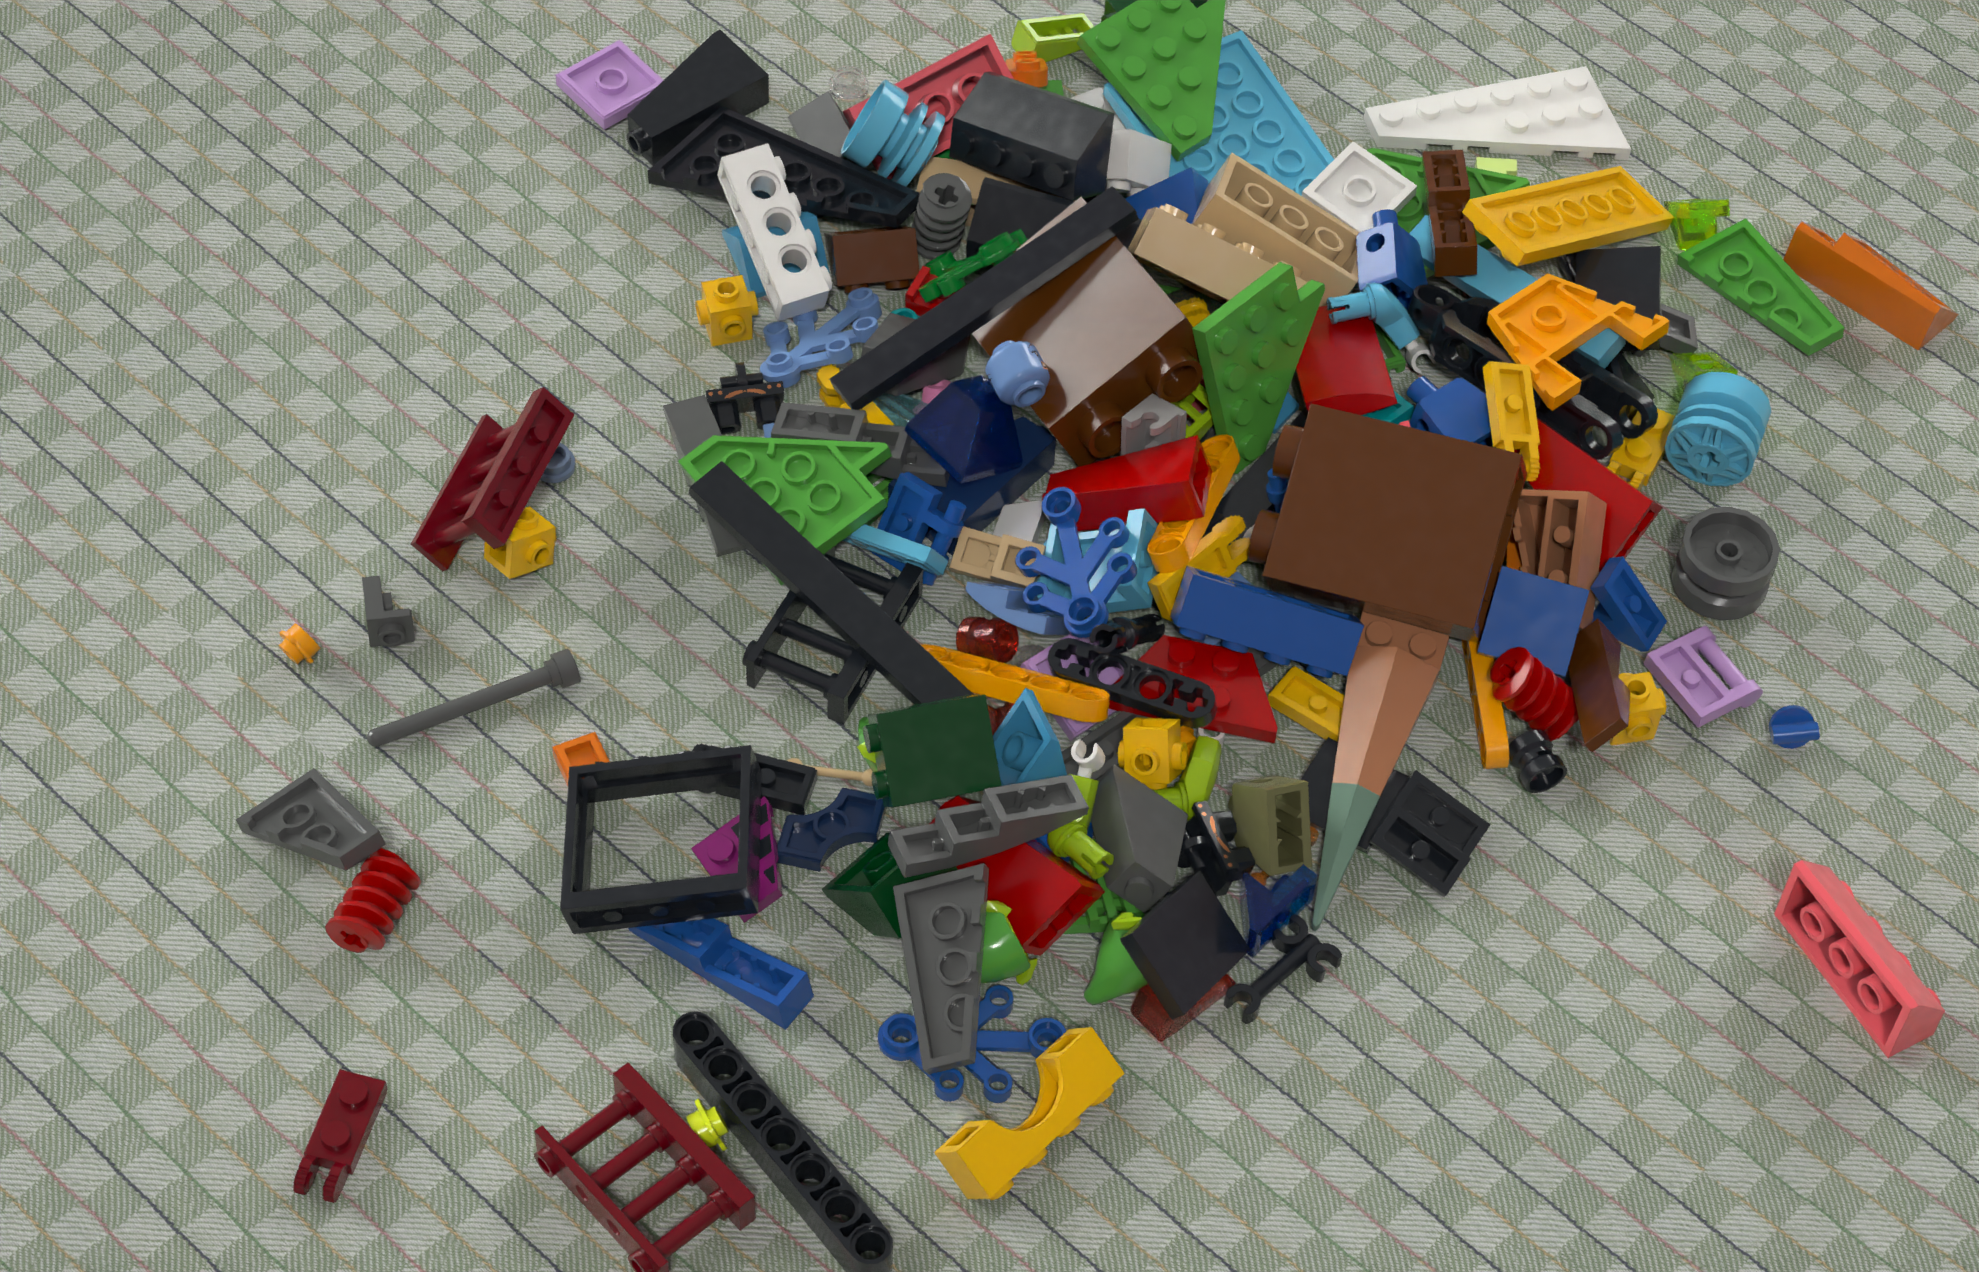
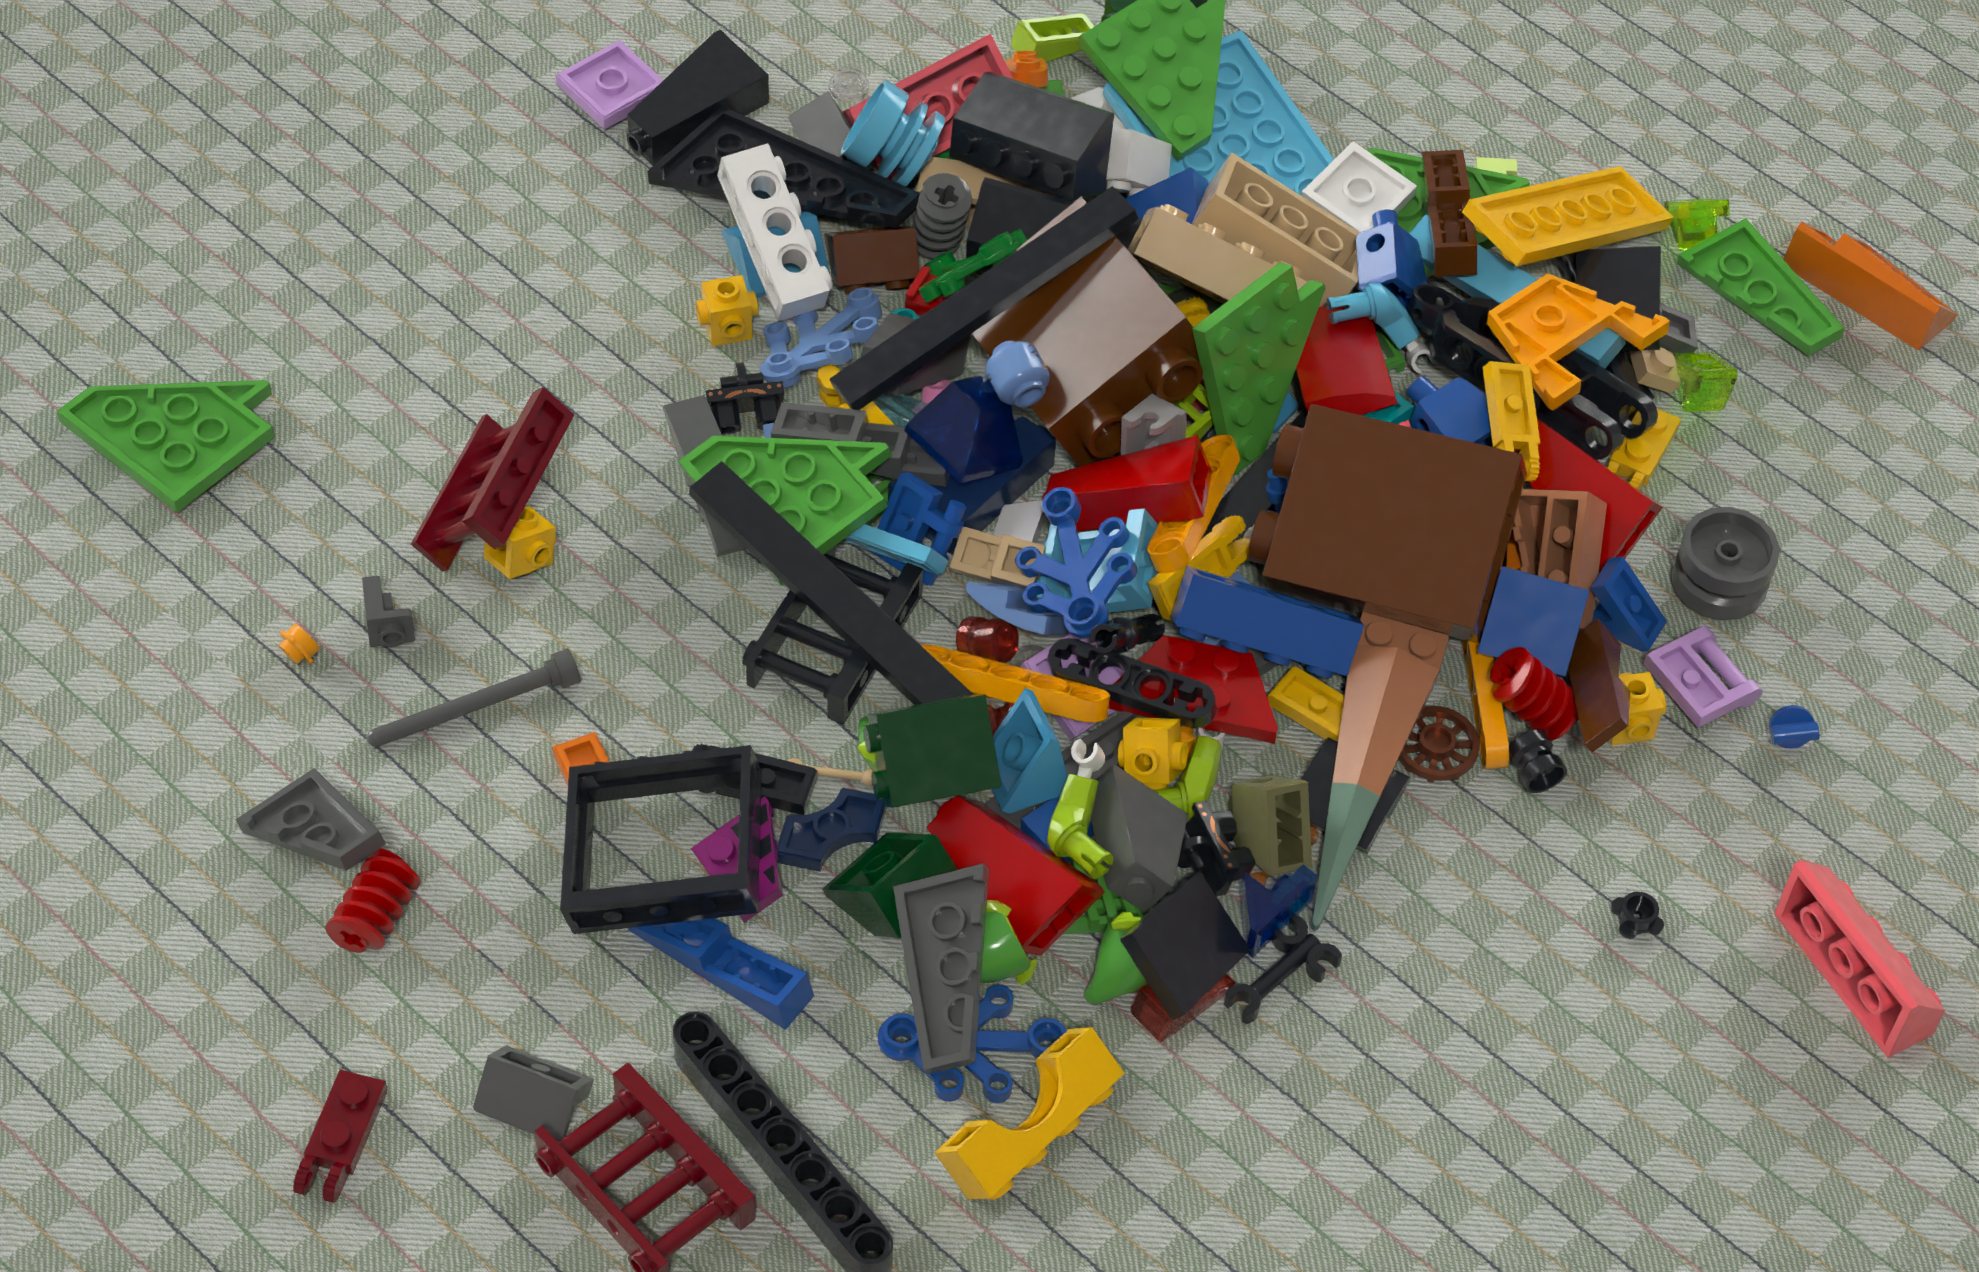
sand blue plate [540,443,576,483] -> none
neon yellow plate [686,1099,729,1151] -> none
dark grey slope [888,774,1089,878] -> none
white wing [1364,66,1631,160] -> none
black slope [1368,770,1491,897] -> none
medium azure wheel [1664,372,1772,486] -> none
none -> bright green wing [57,380,275,513]
none -> dark grey panel [473,1045,594,1142]
none -> copper wheel [1399,706,1480,783]
none -> black plate [1611,892,1664,939]
none -> tan plate [1629,347,1681,394]

